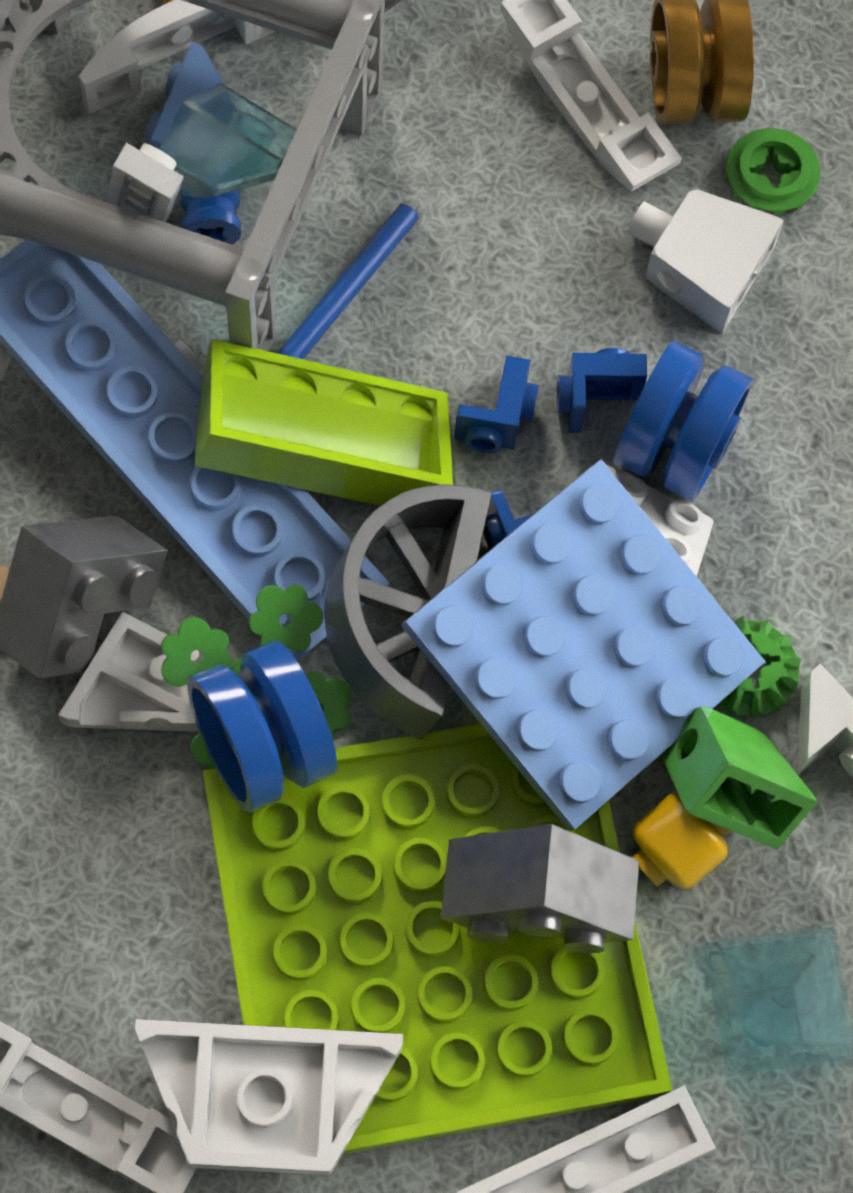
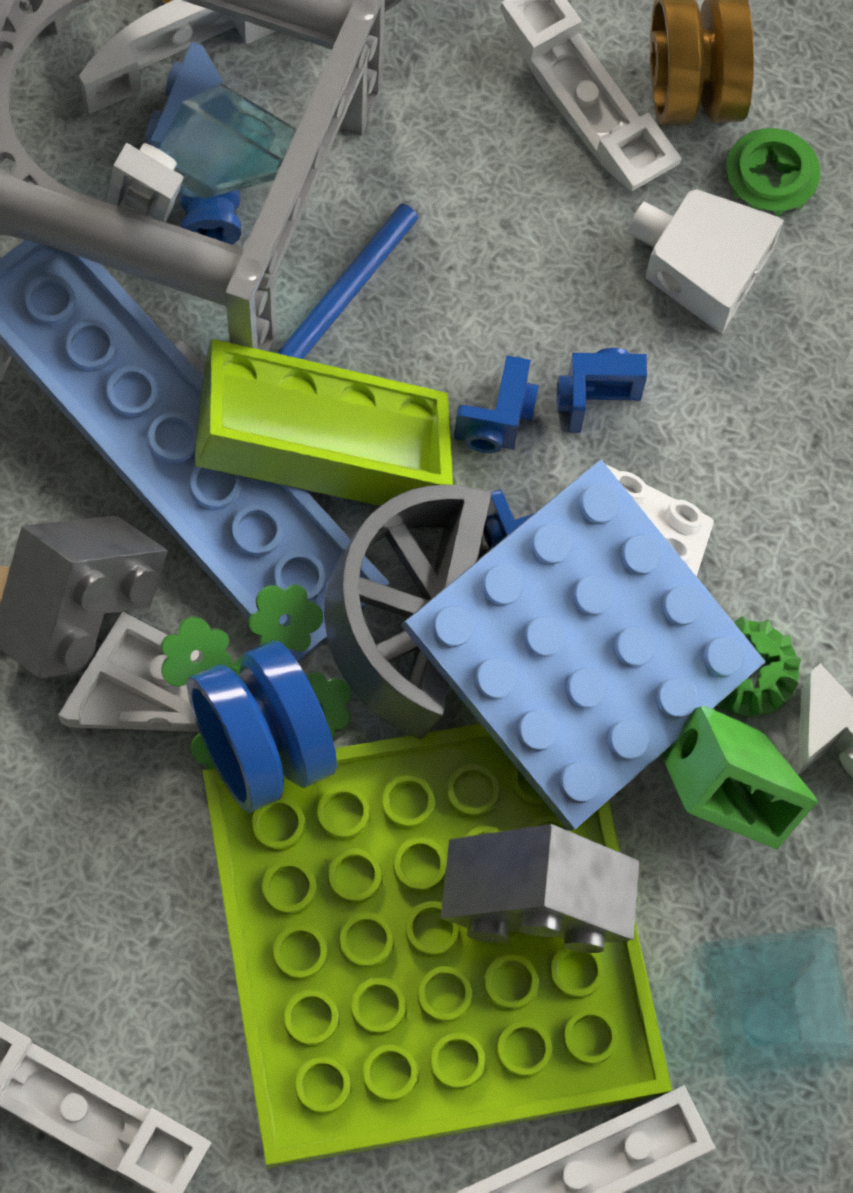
white wing [135,1019,403,1175] -> none
blue wheel [613,340,753,502] -> none
yellow head [632,792,731,890] -> none

